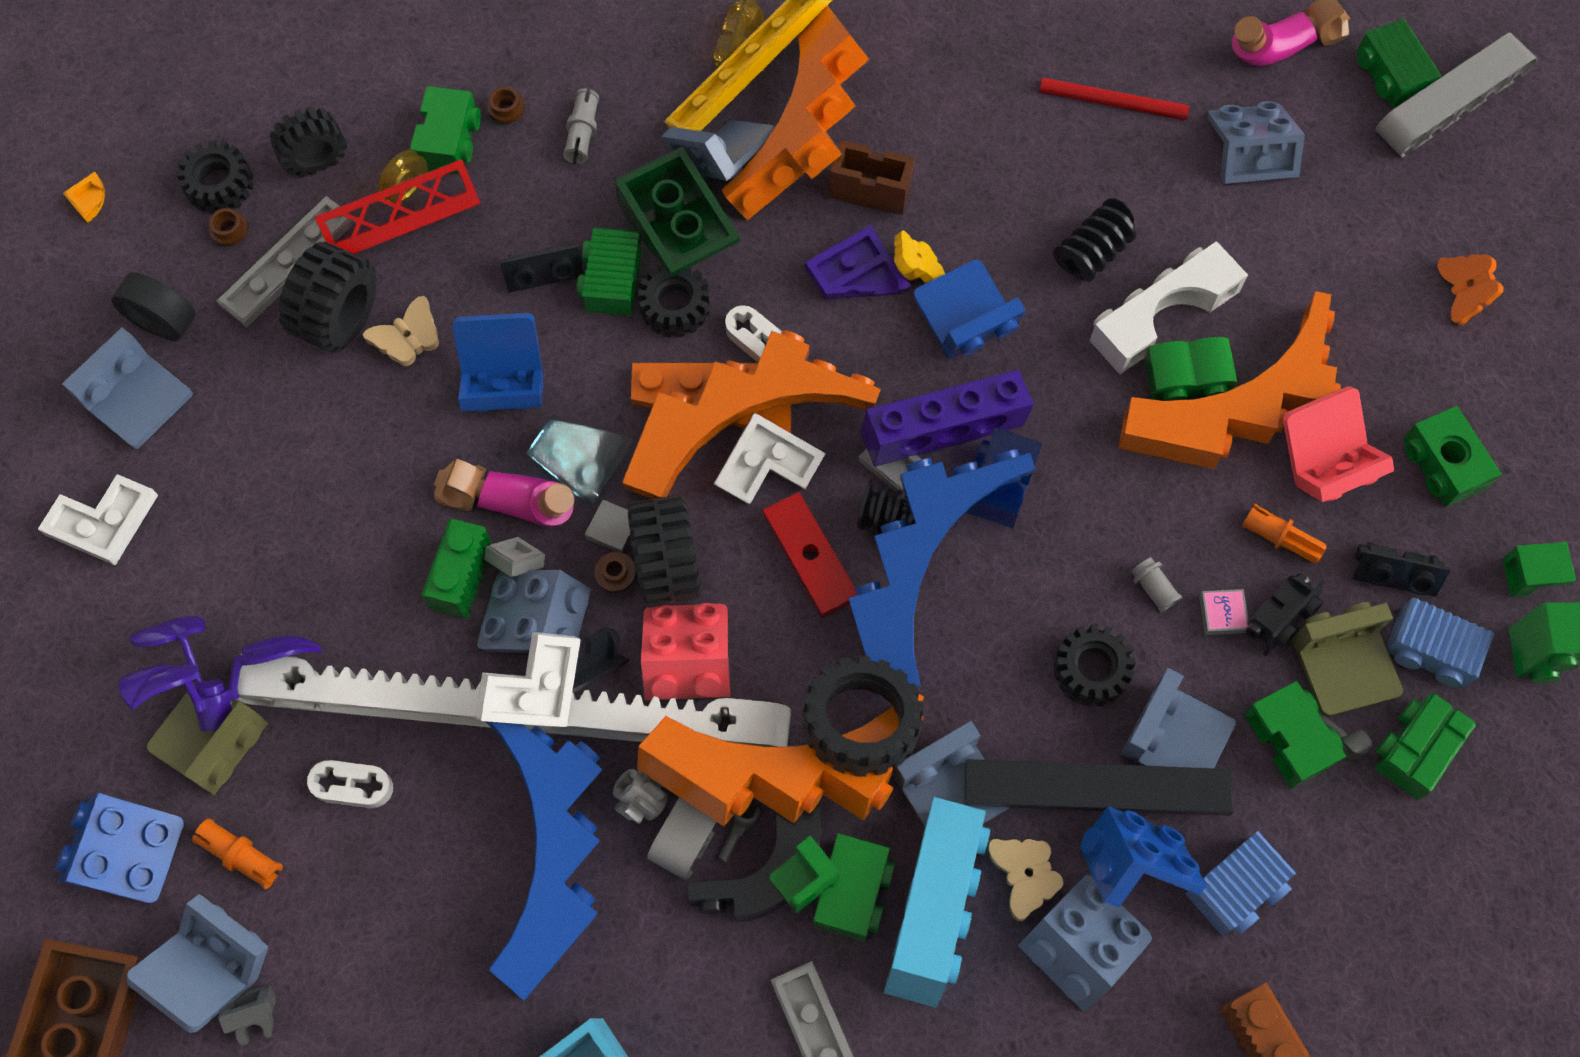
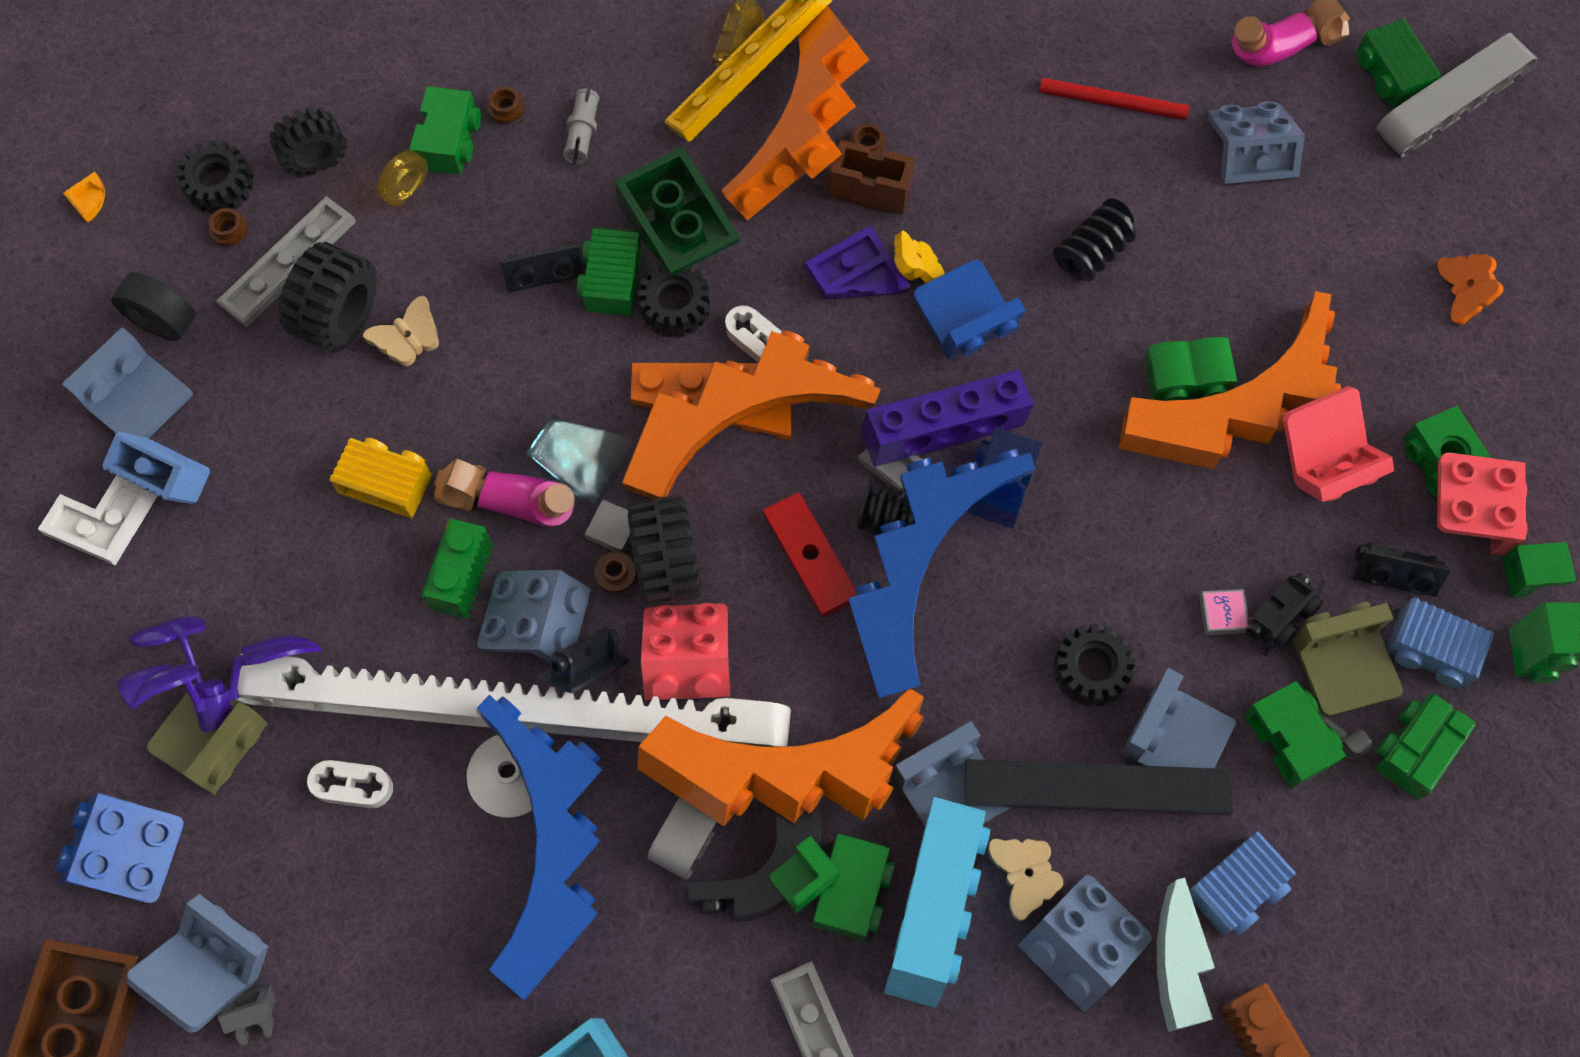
orange pin [192,818,283,890] -> none
red fence [314,159,481,254] -> none
blue bracket [452,313,544,412] -> none
white plate [476,632,580,727] -> none
light grey tile [484,537,545,577] -> none
light grey gear [613,769,668,824] -> none
sand blue bracket [661,120,774,181] -> none
white plate [713,413,825,504] -> none
dark grey hand [717,807,760,862] -> none
black tyre [802,656,923,777] -> none
blue bracket [1080,806,1206,907] -> none
white arch [1090,241,1248,375] -> none
light grey pin [1131,557,1182,613] -> none
orange axle [1241,504,1327,563] -> none
none -> medium blue brick [102,431,210,504]
none -> yellow brick [330,438,432,519]
none -> white dish [467,735,532,818]
none -> reddish brown plate [849,124,887,154]
none -> light aqua slope [1157,878,1215,1032]
none -> coral bracket [1437,453,1527,556]

